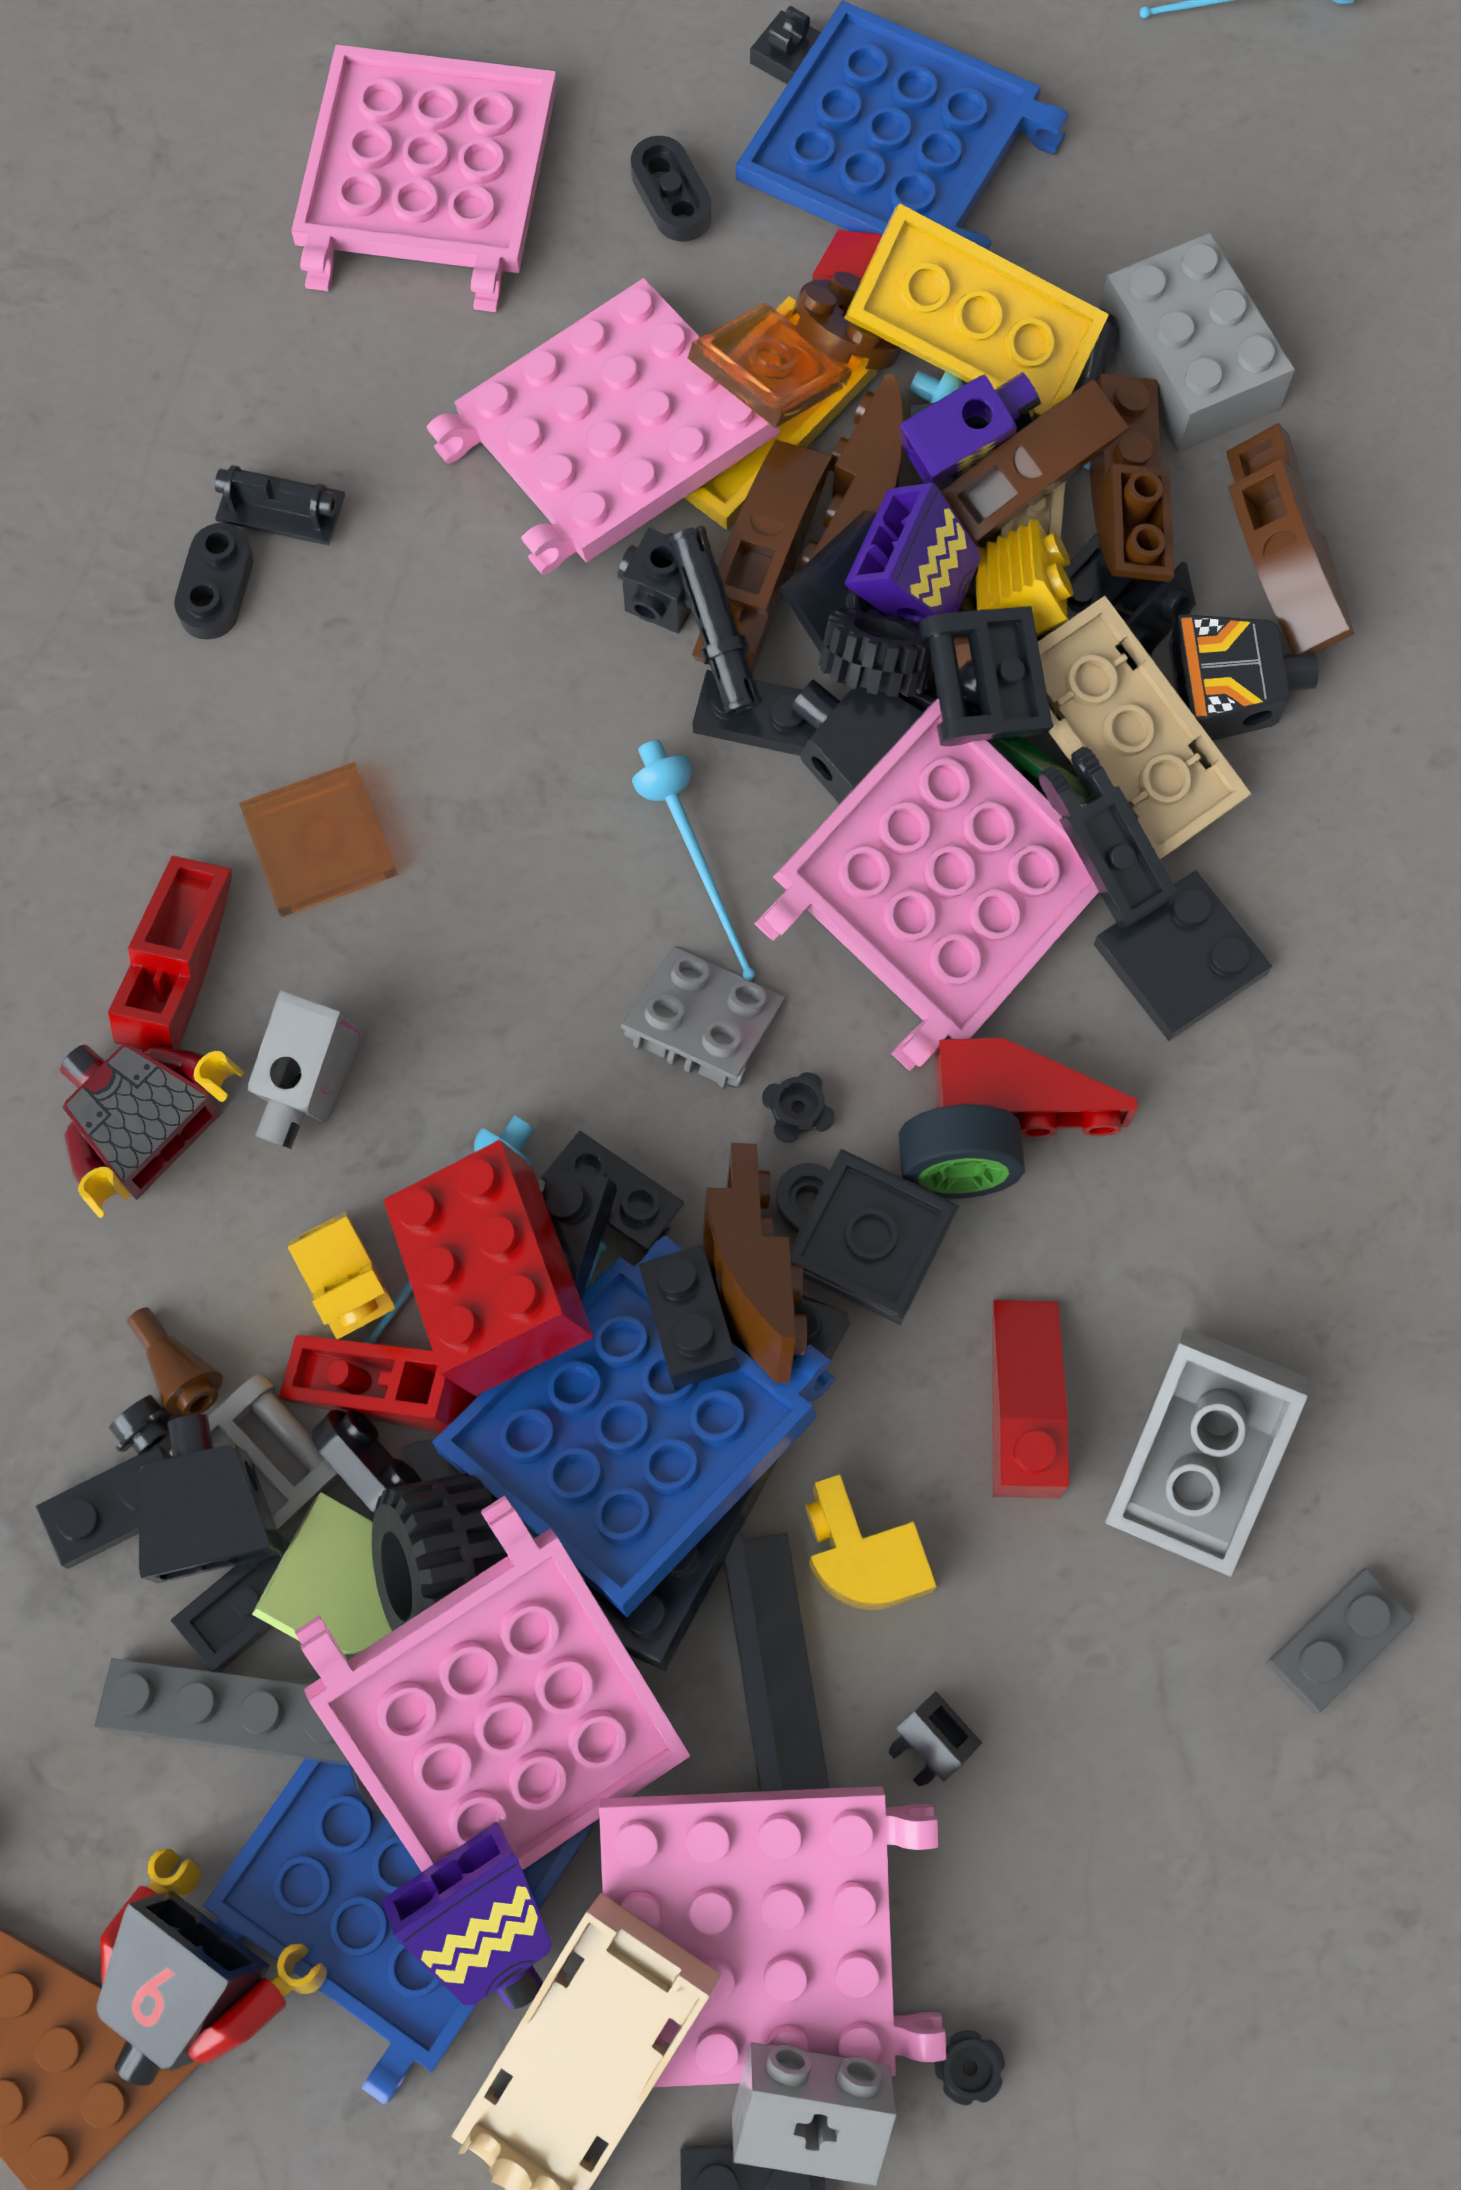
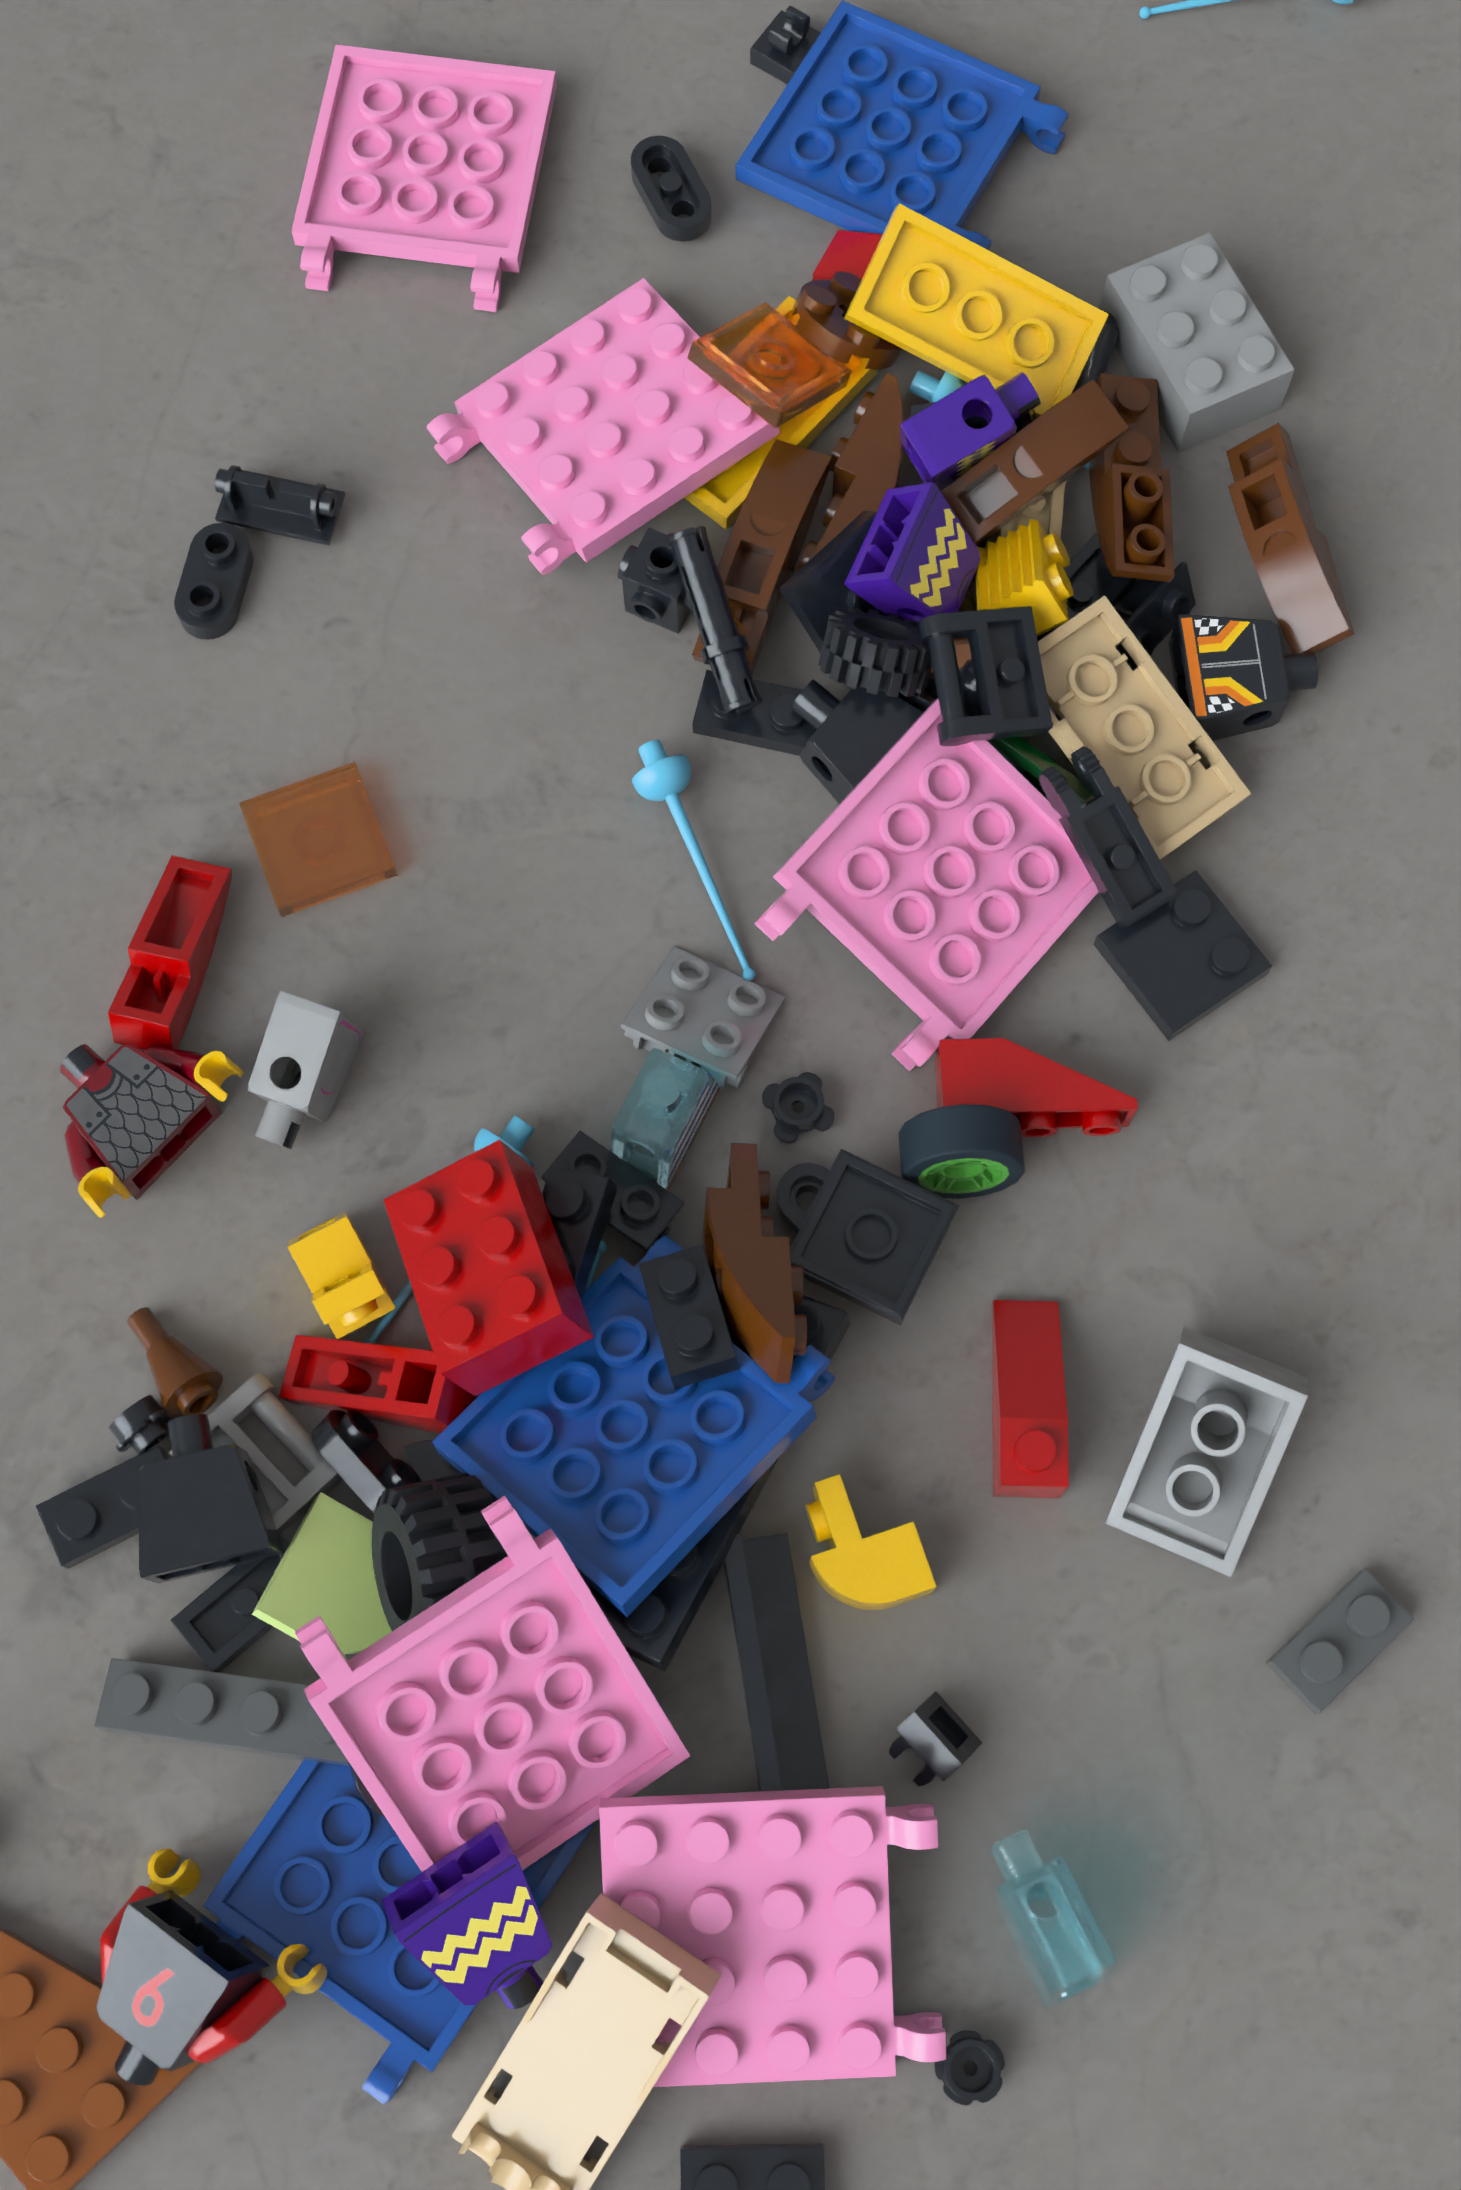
light grey brick [732,2042,896,2186] -> none
none -> clear light blue torso [610,1048,720,1191]
none -> clear light blue torso [990,1830,1117,2010]

